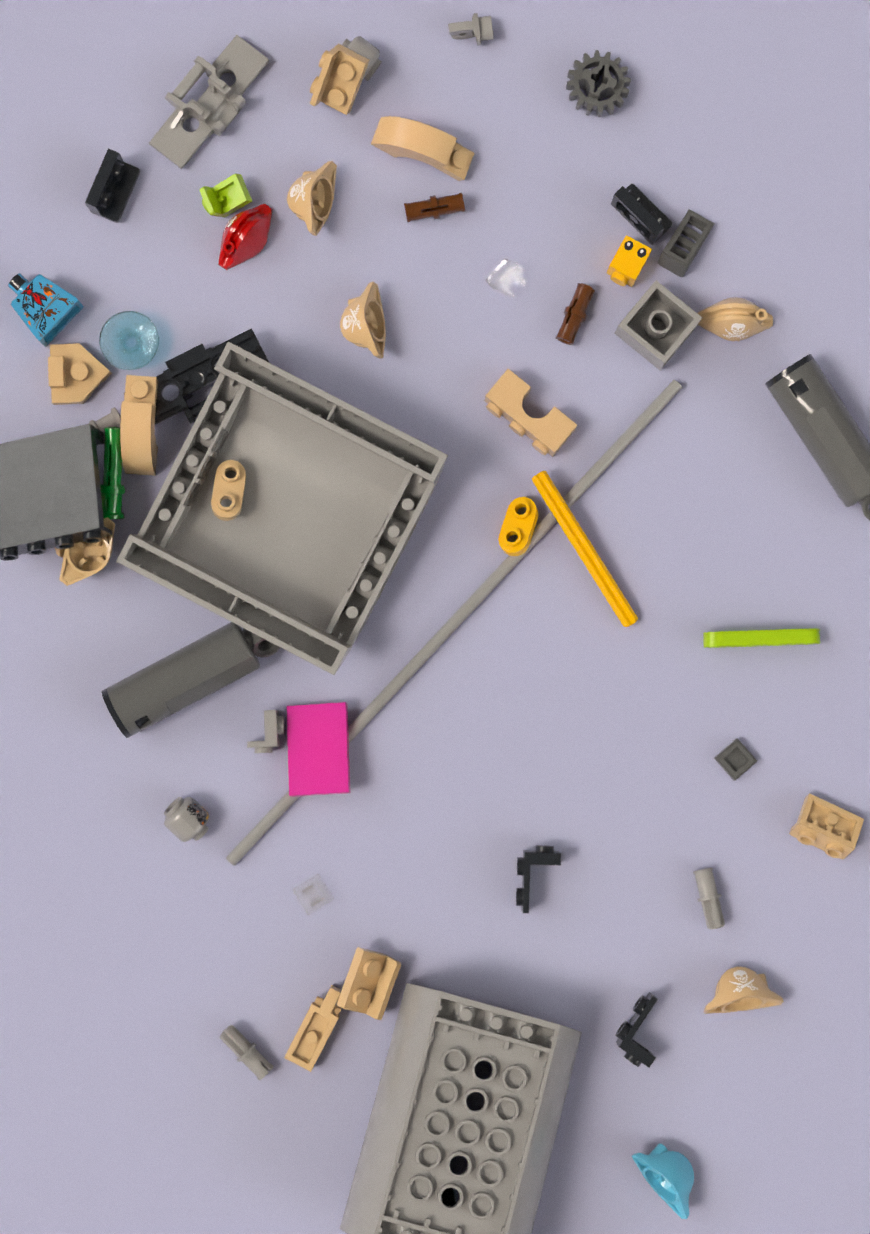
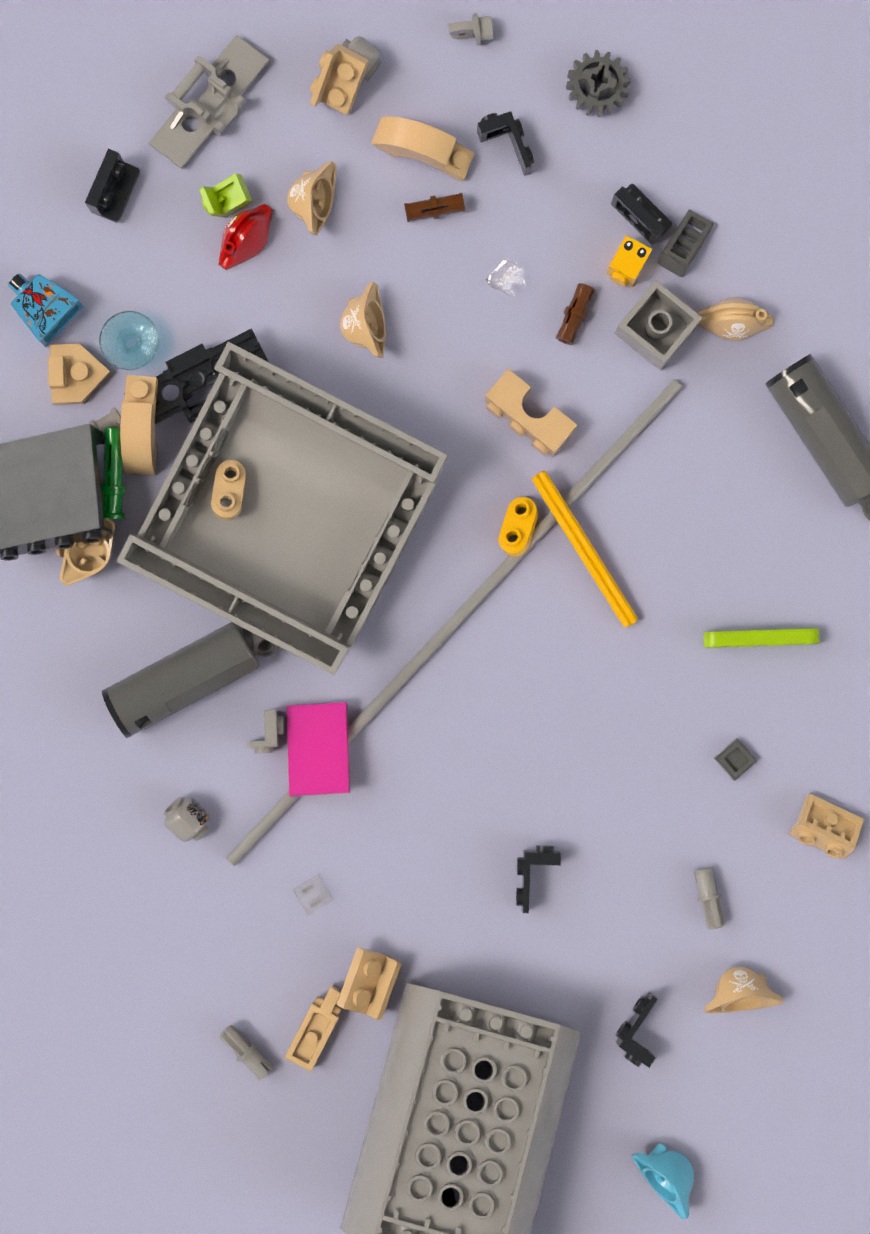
none -> black bracket [477,111,534,176]

